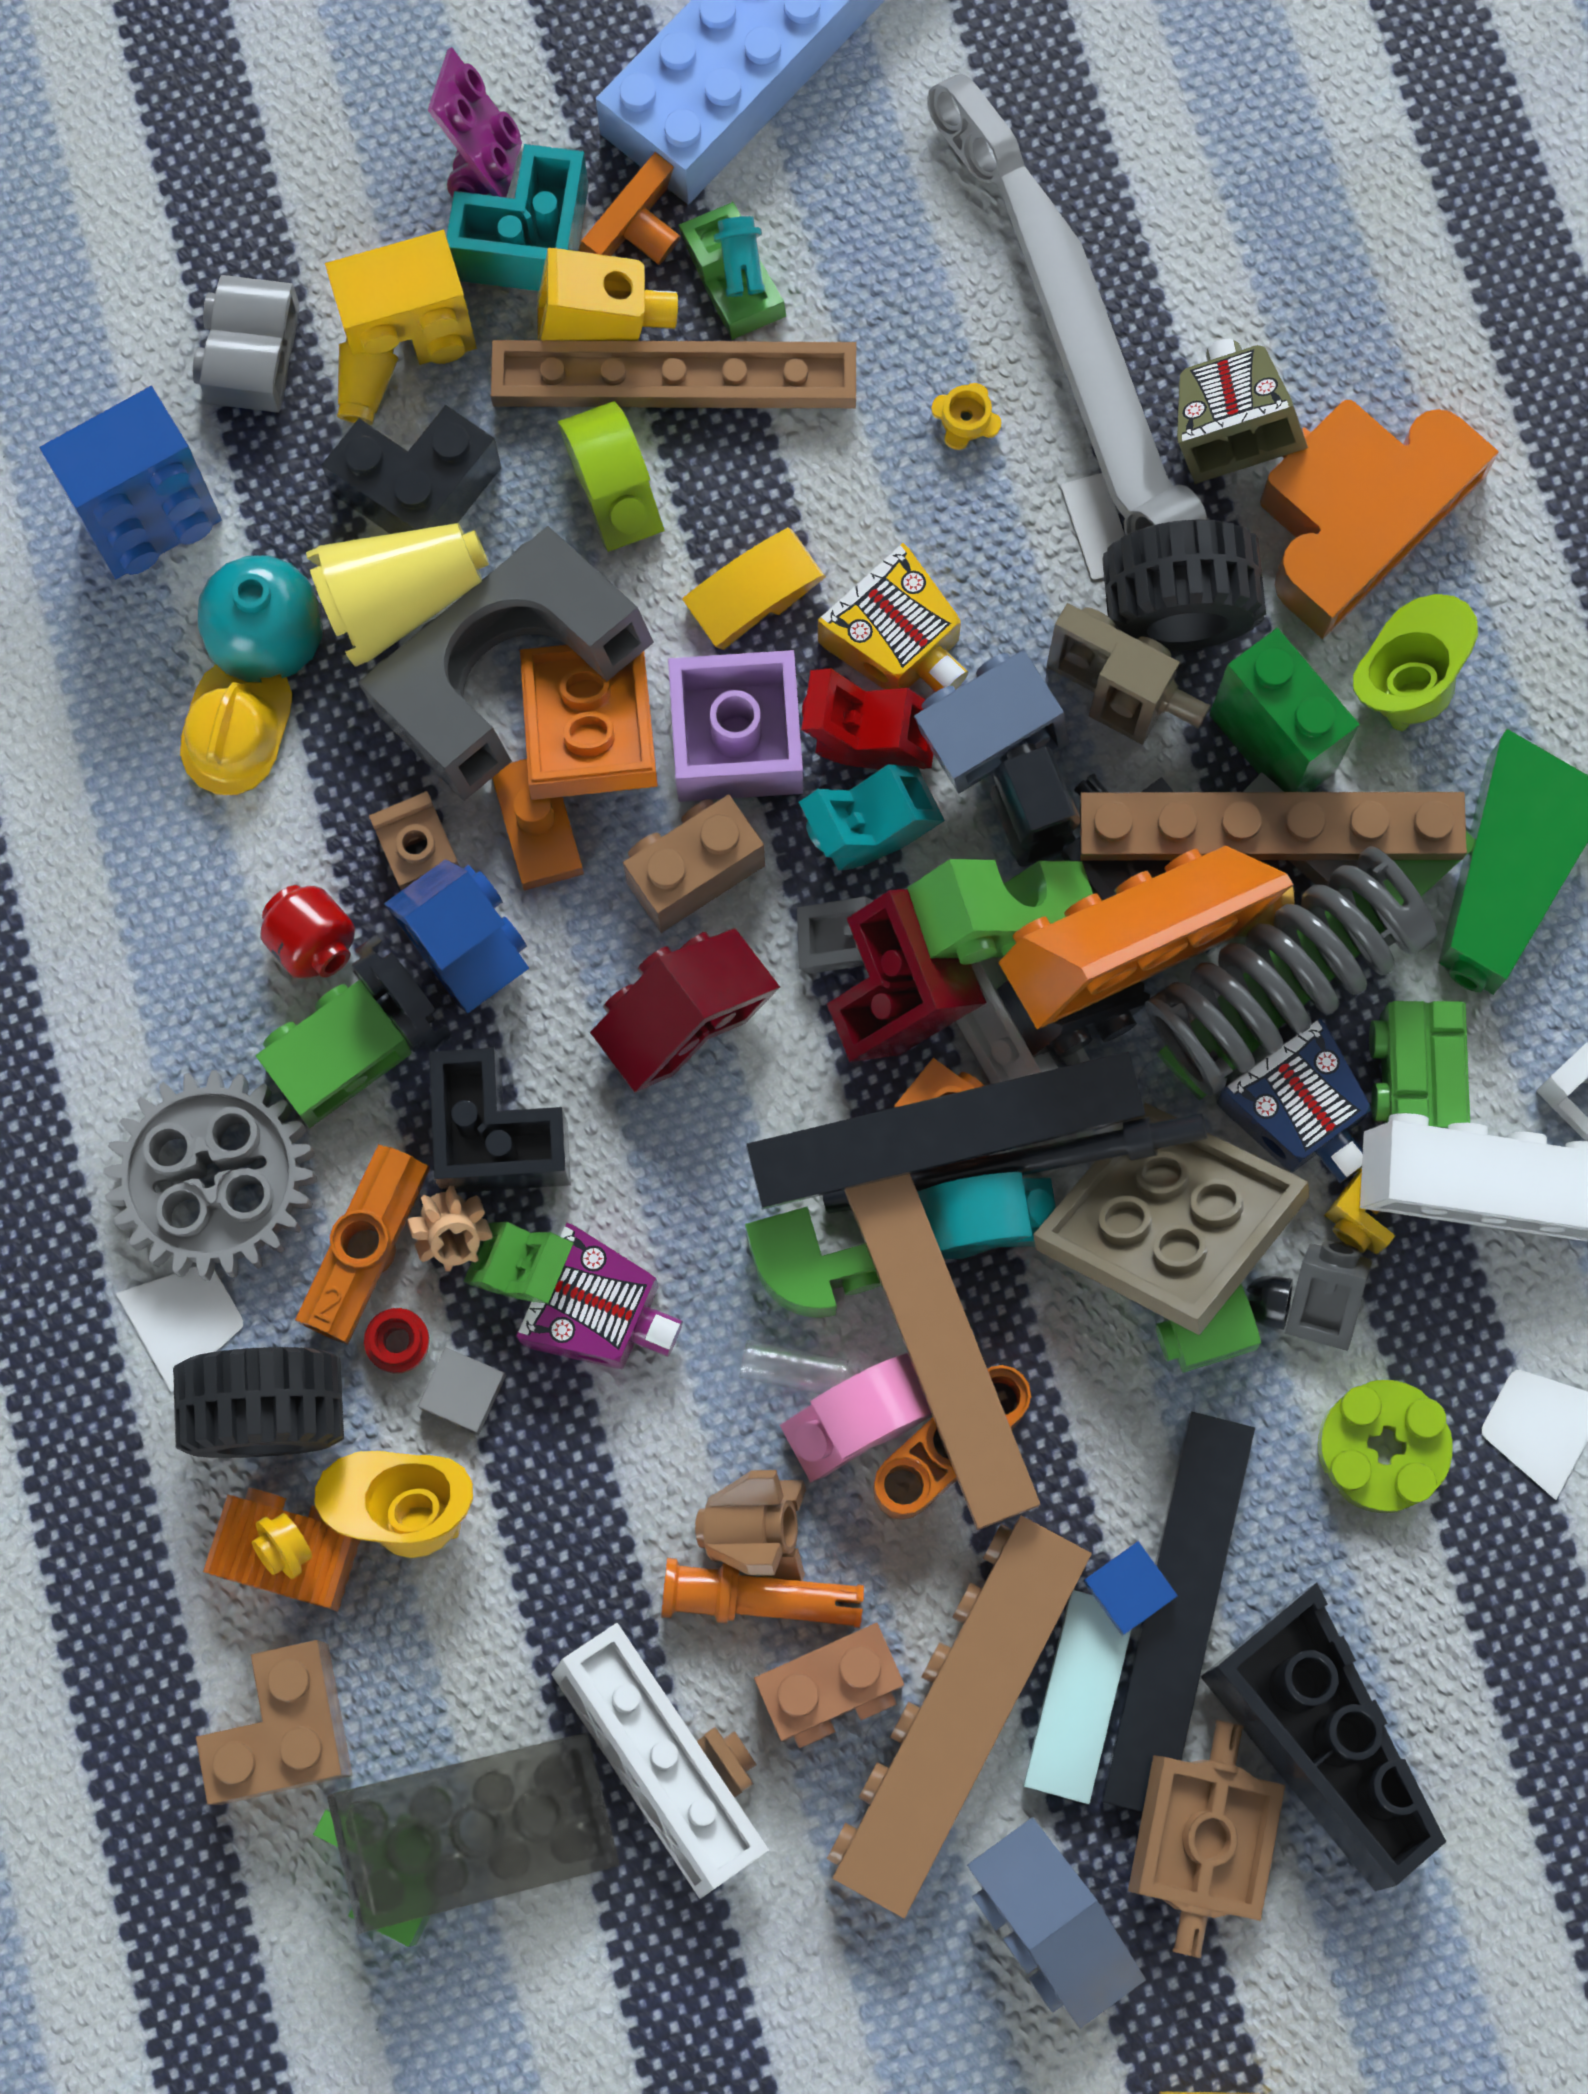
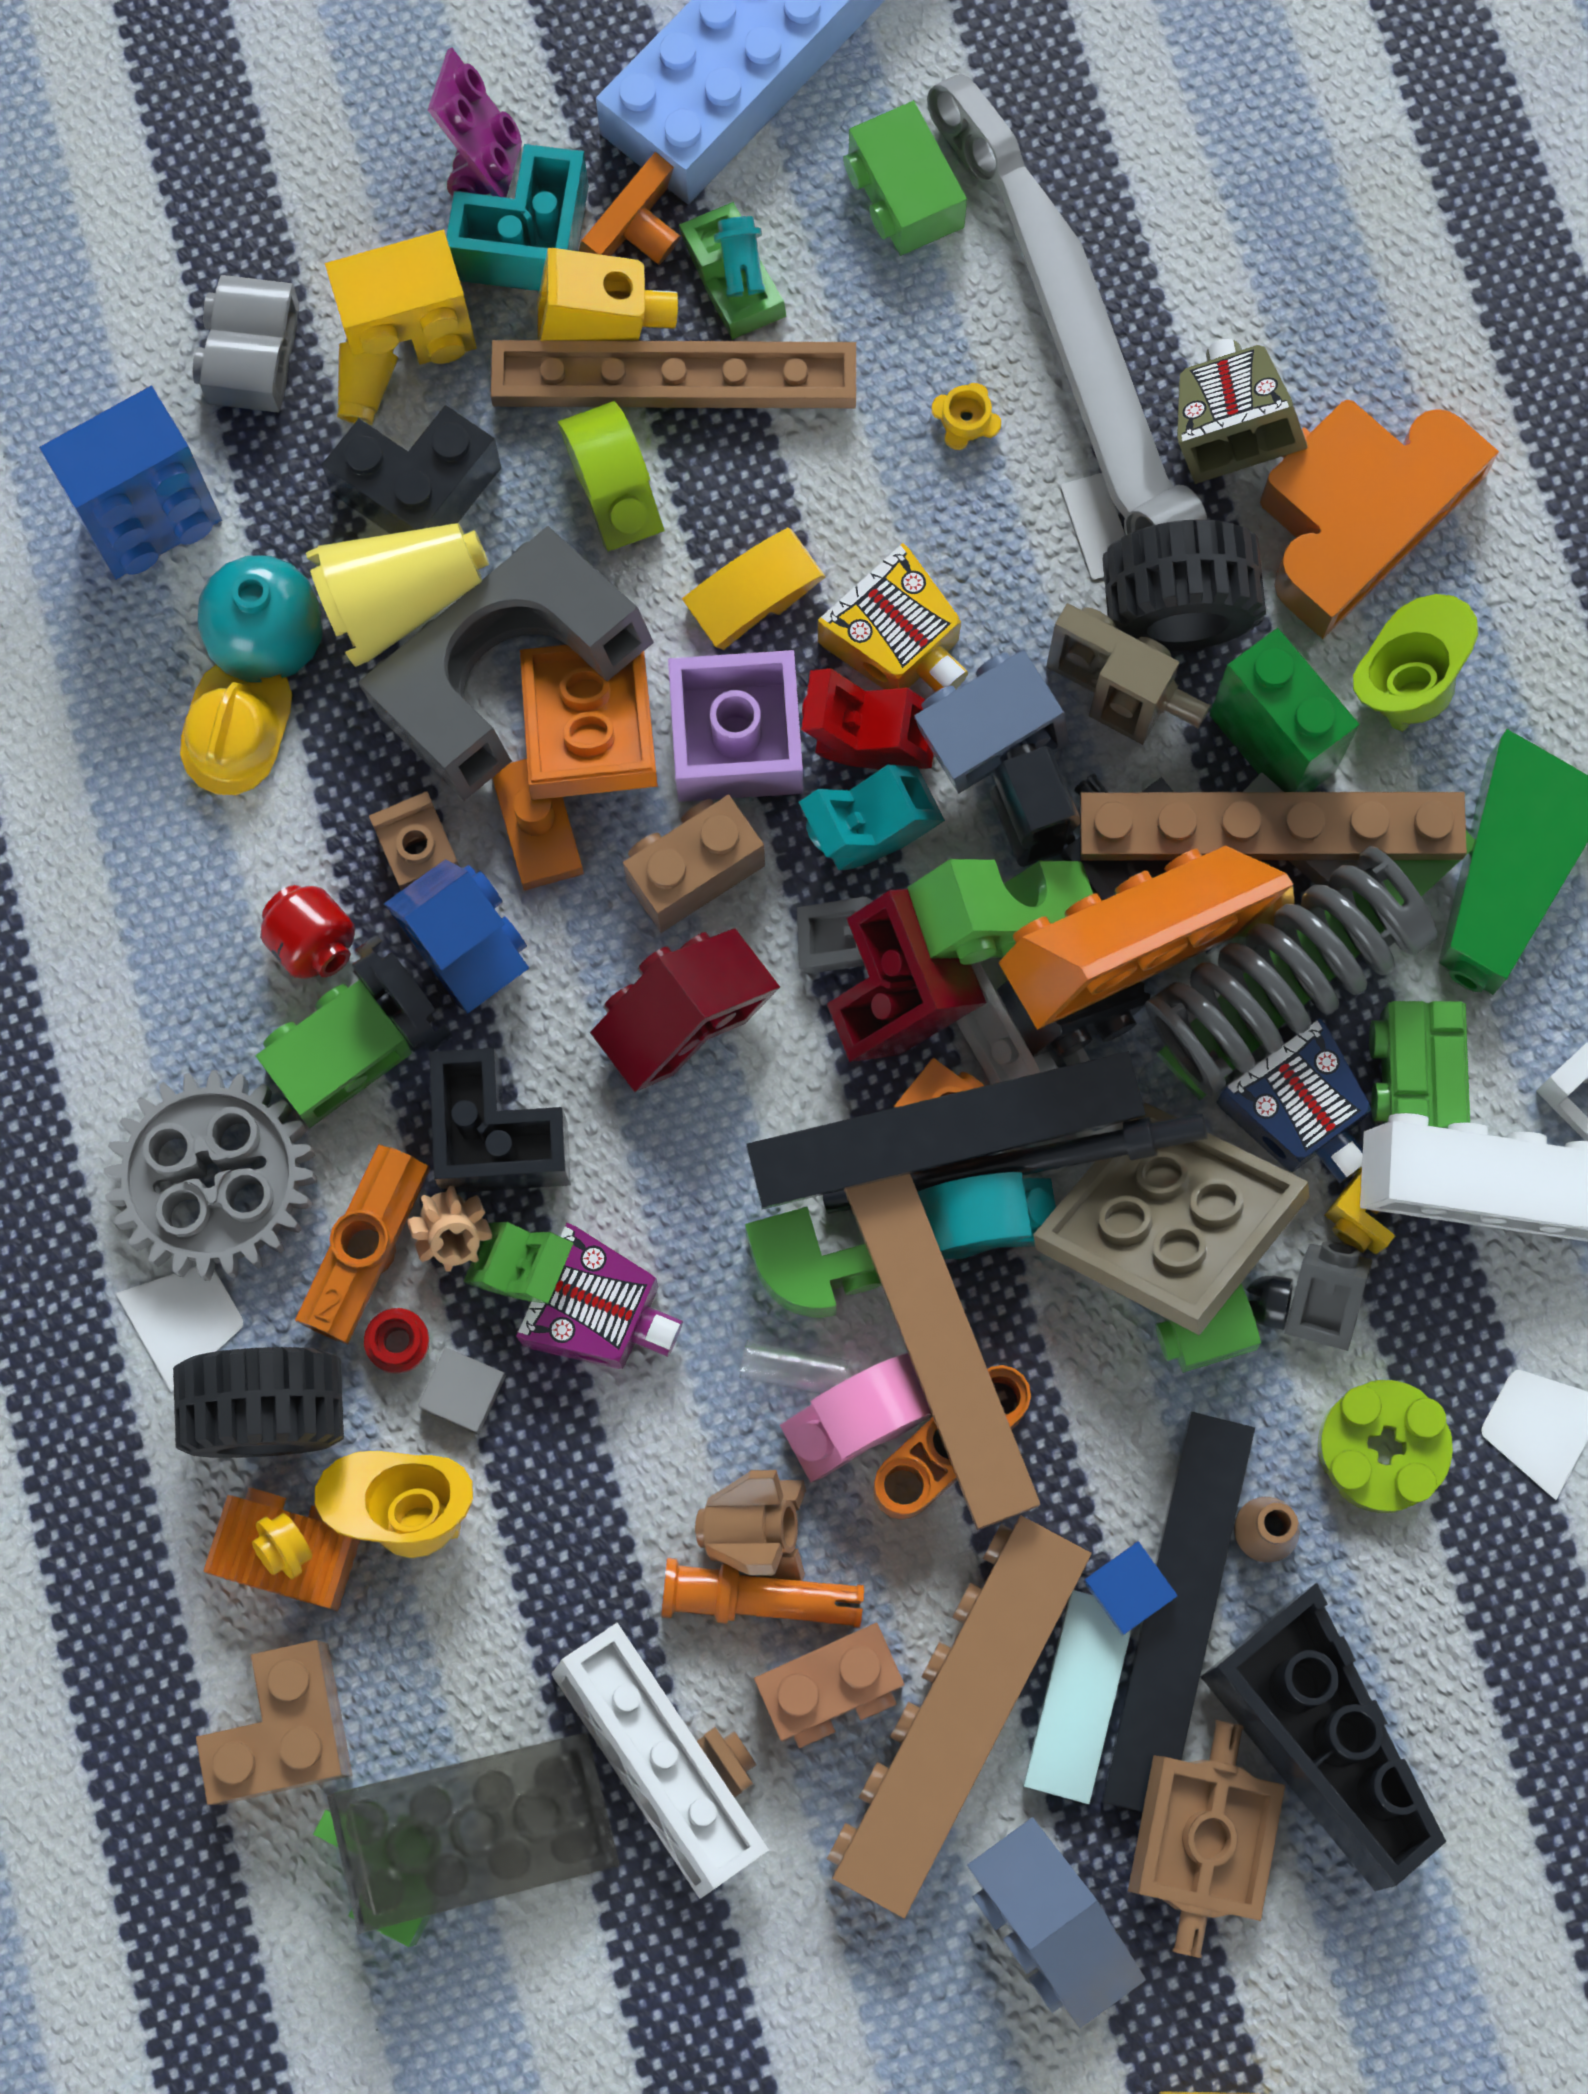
none -> bright green brick [843,100,967,256]
none -> medium nougat cone [1234,1496,1300,1563]

